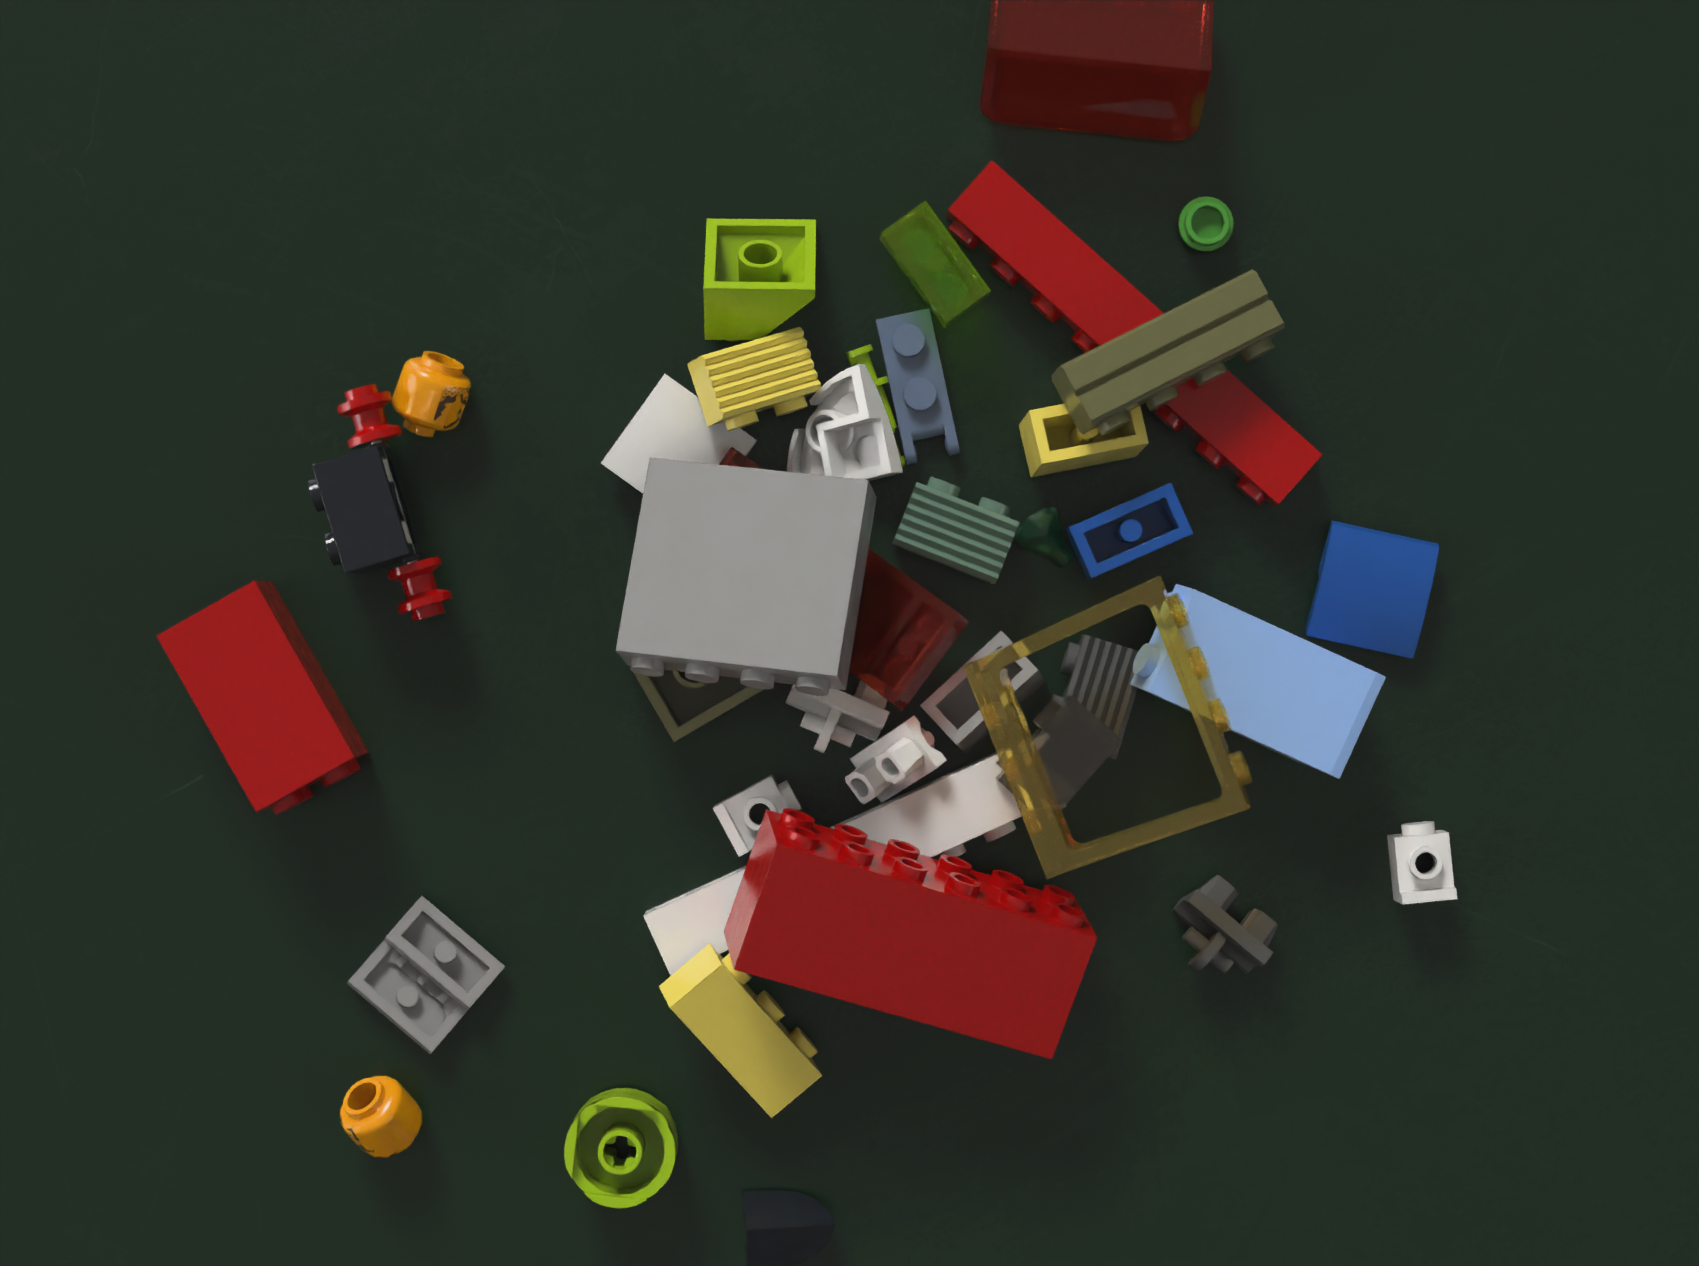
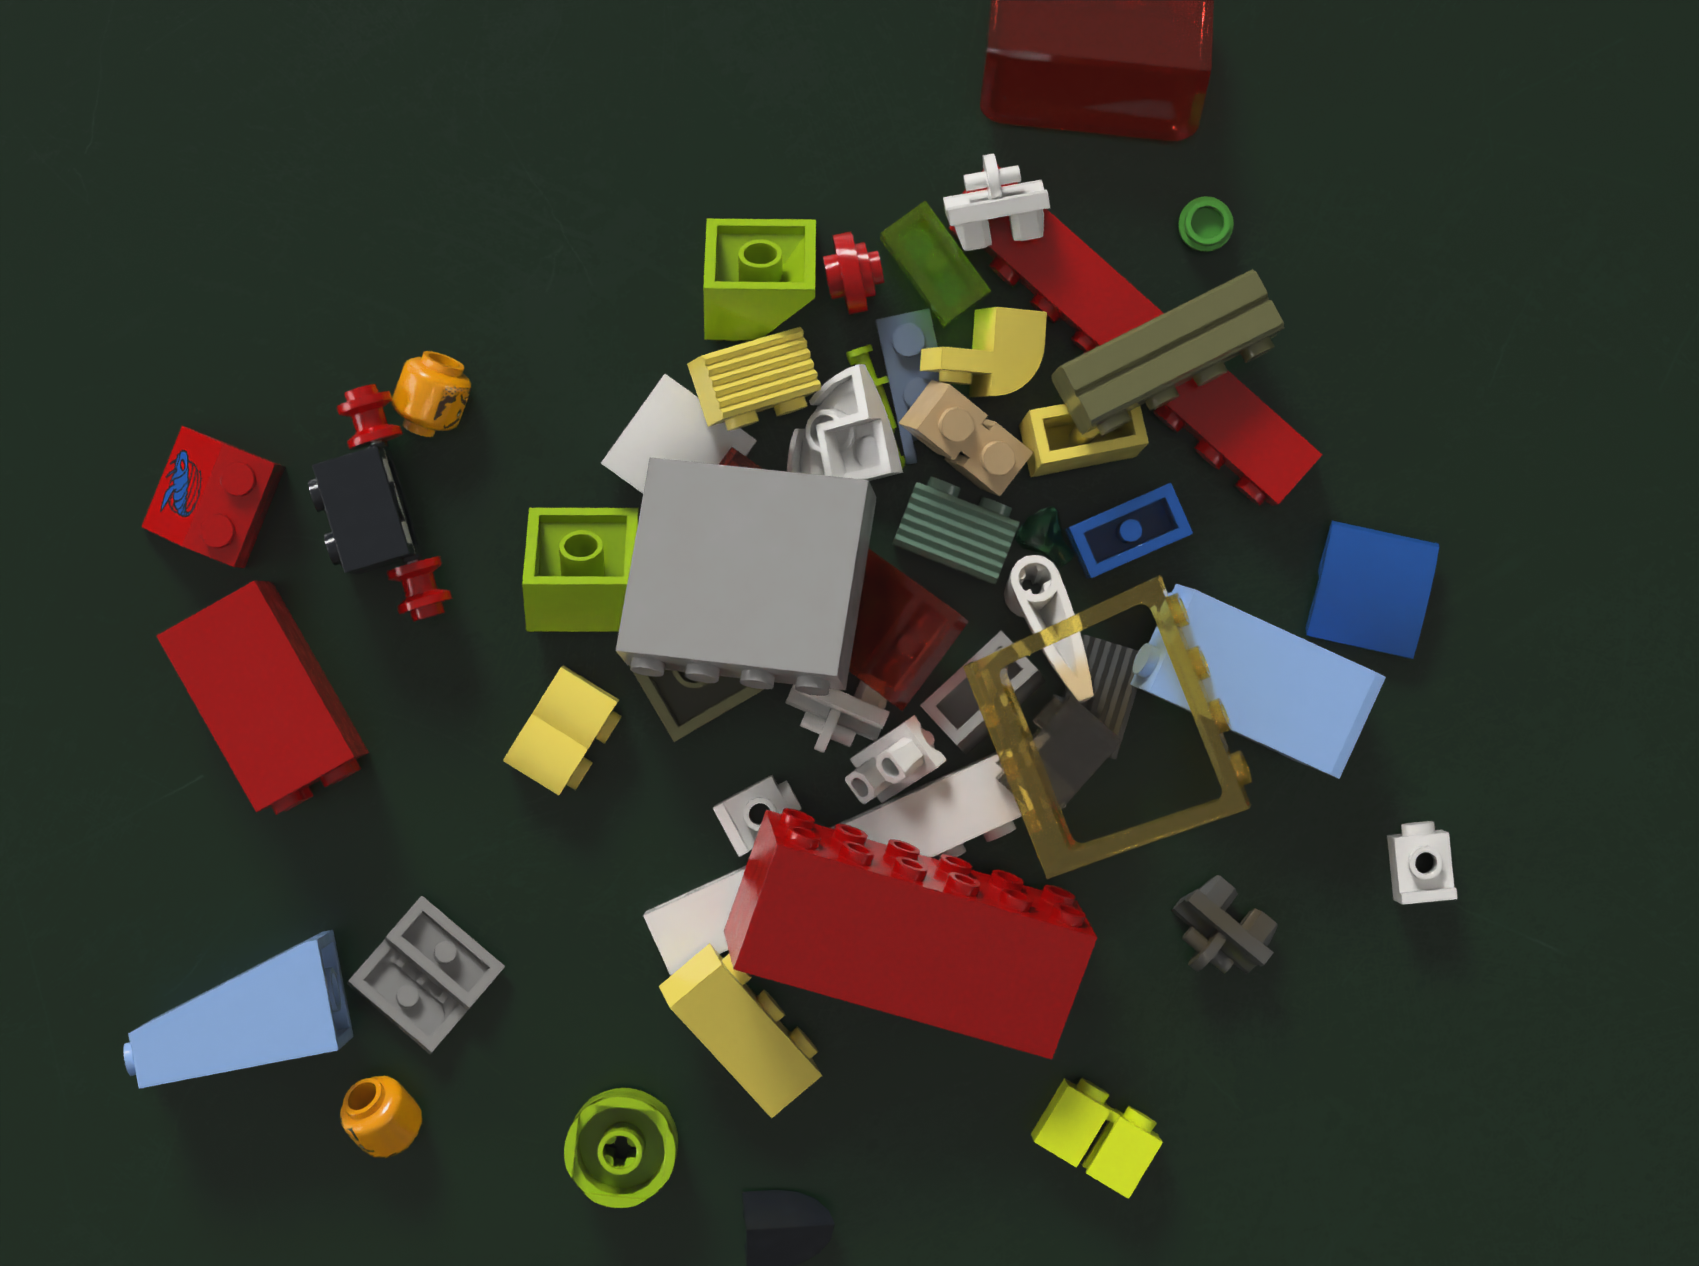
none -> light blue slope [123,930,354,1089]
none -> red slope [142,426,285,568]
none -> light yellow brick [503,665,622,795]
none -> lime slope [522,508,639,632]
none -> red plate [823,231,885,315]
none -> tan piece [899,380,1033,496]
none -> light yellow brick [920,307,1047,397]
none -> white hips [943,153,1050,251]
none -> white piece [1004,555,1094,703]
none -> neon yellow piece [1031,1078,1163,1199]

